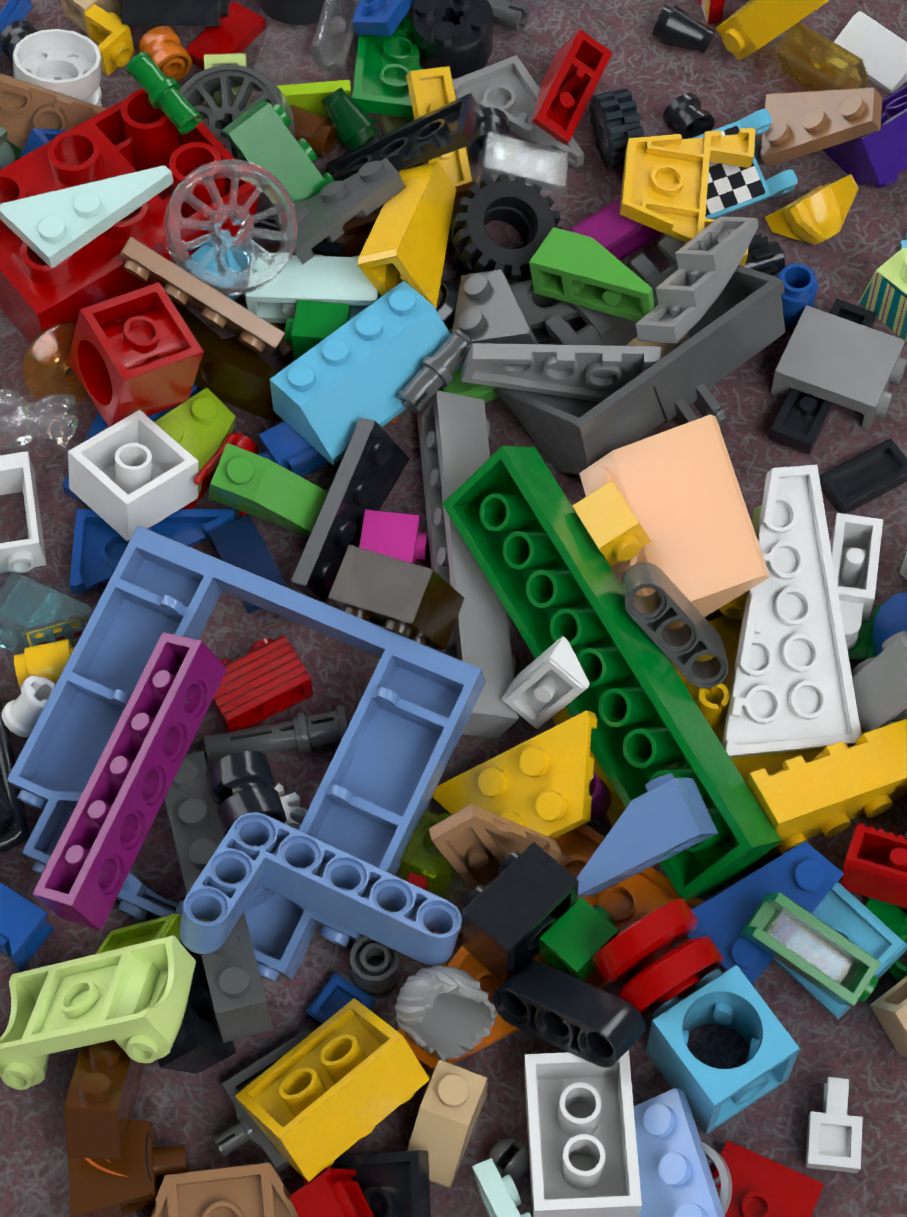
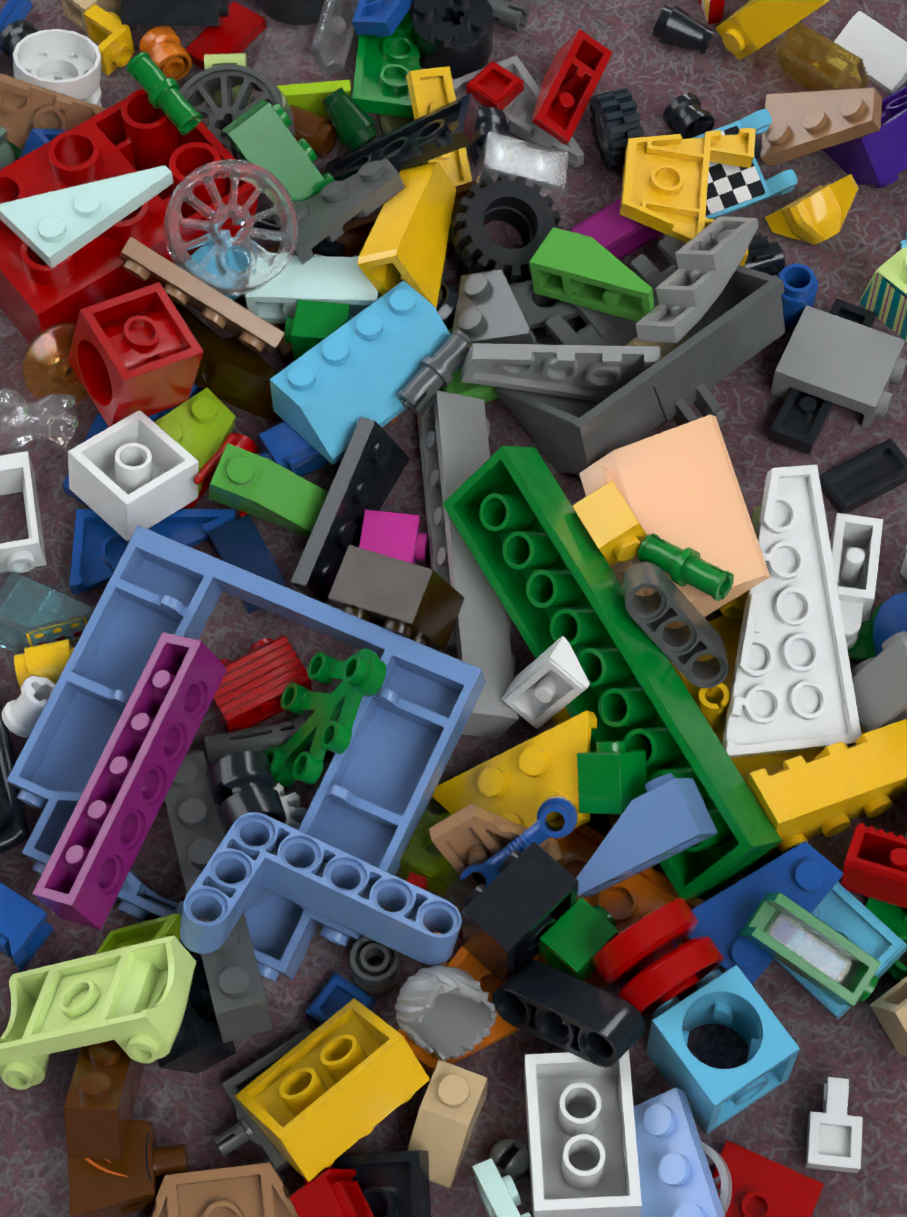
none -> green plant [264,649,386,787]
none -> blue brick [460,796,578,887]
none -> red tile [466,61,524,110]
none -> green brick [577,741,647,814]
none -> green pin [638,533,734,601]

